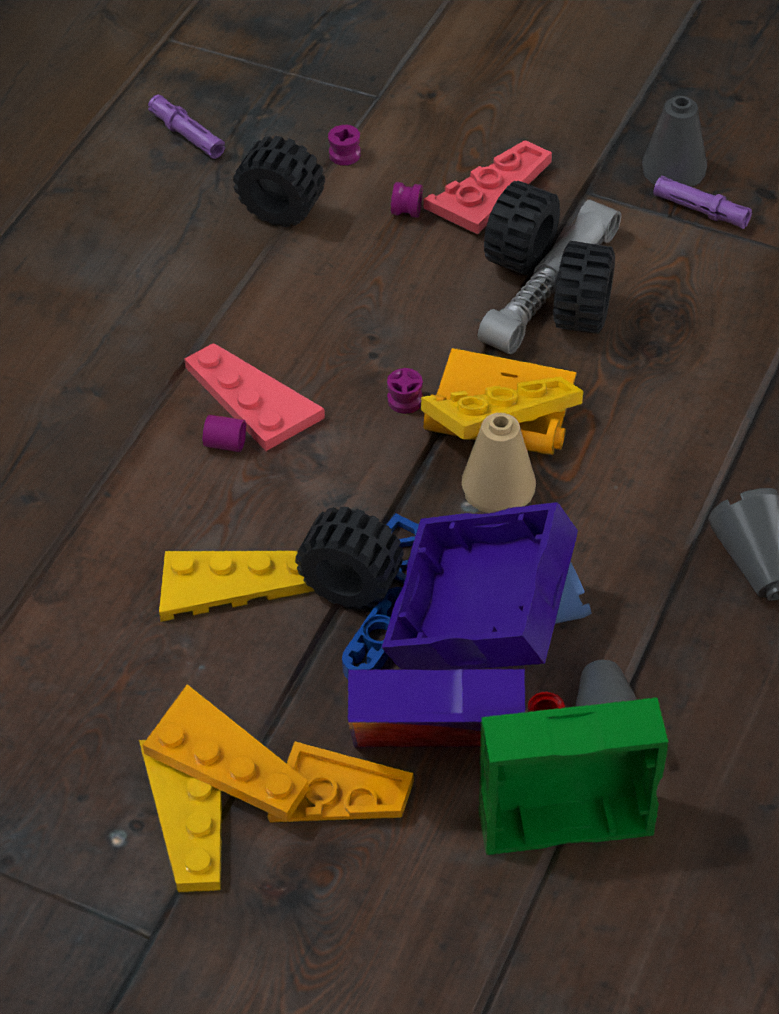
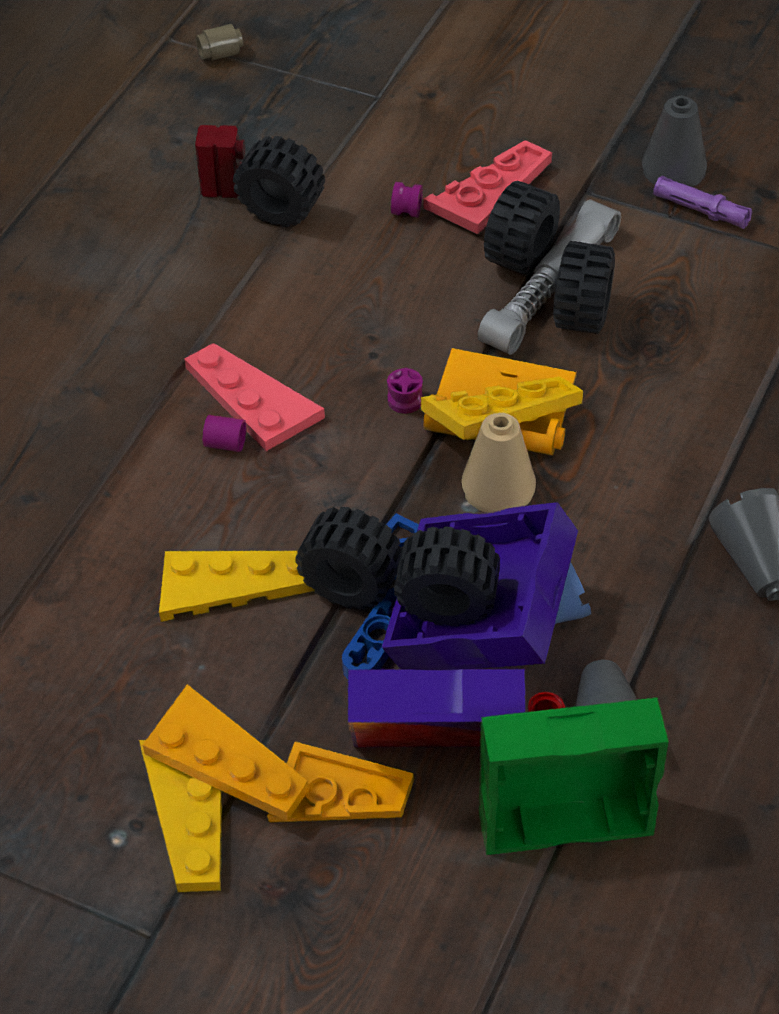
medium lavender pin [148,94,225,159] -> none
magenta wheel [328,125,361,165] -> none
none -> dark red brick [195,125,245,198]
none -> dark tan brick [196,24,243,61]
none -> black tyre [394,527,500,626]

